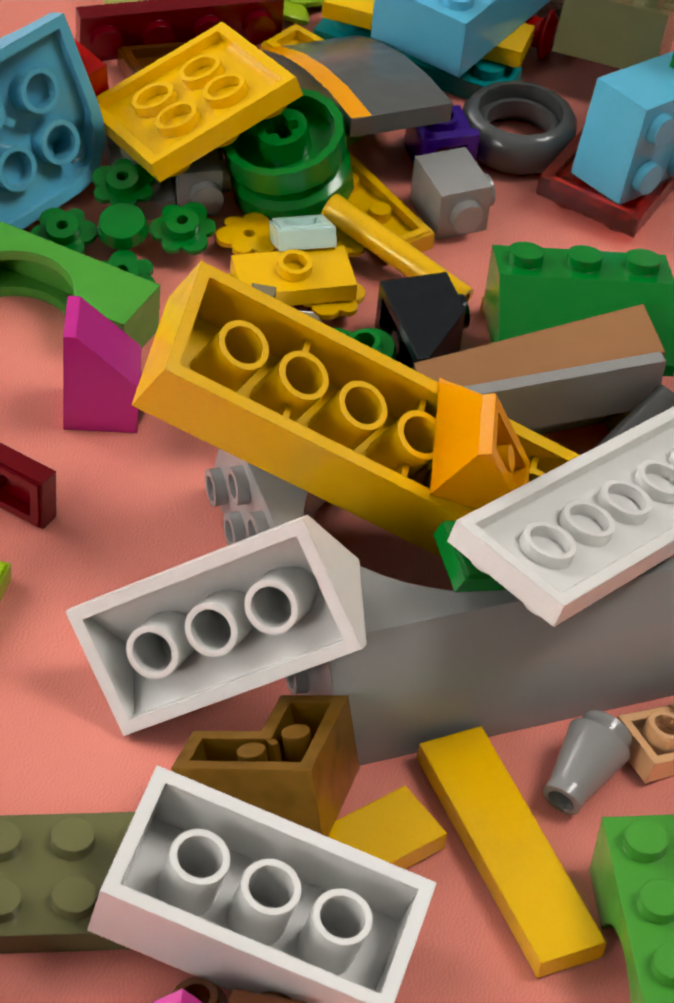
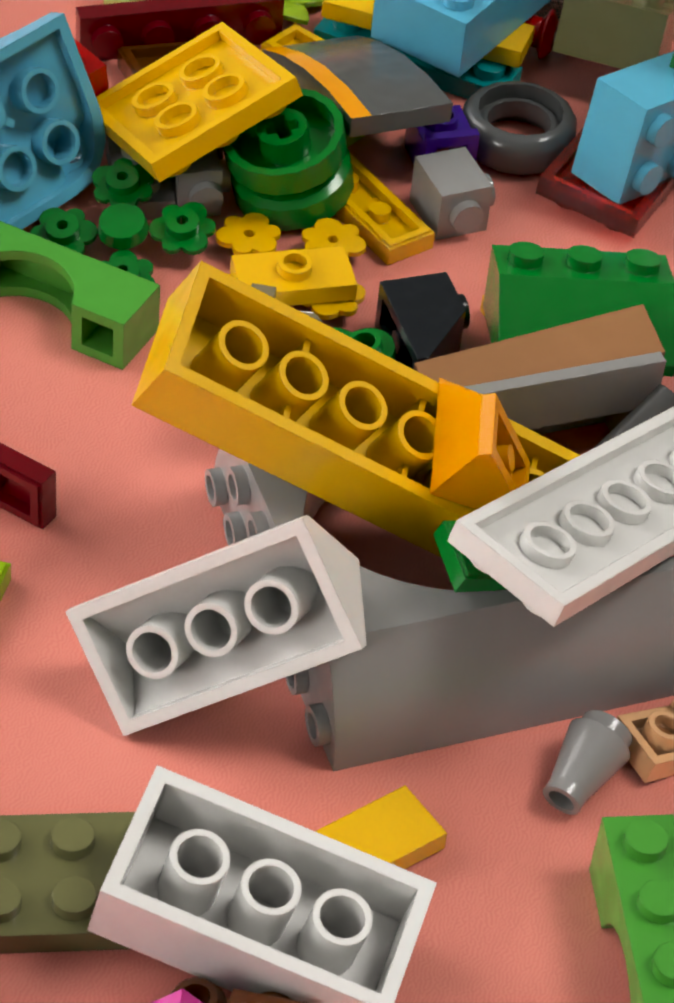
dark pink slope [63,296,143,433] -> none
pearl gold brick [171,695,360,837] -> none
light aqua tile [269,214,337,252] -> none
yellow piece [322,193,474,302] -> none
yellow tile [417,726,607,978] -> none

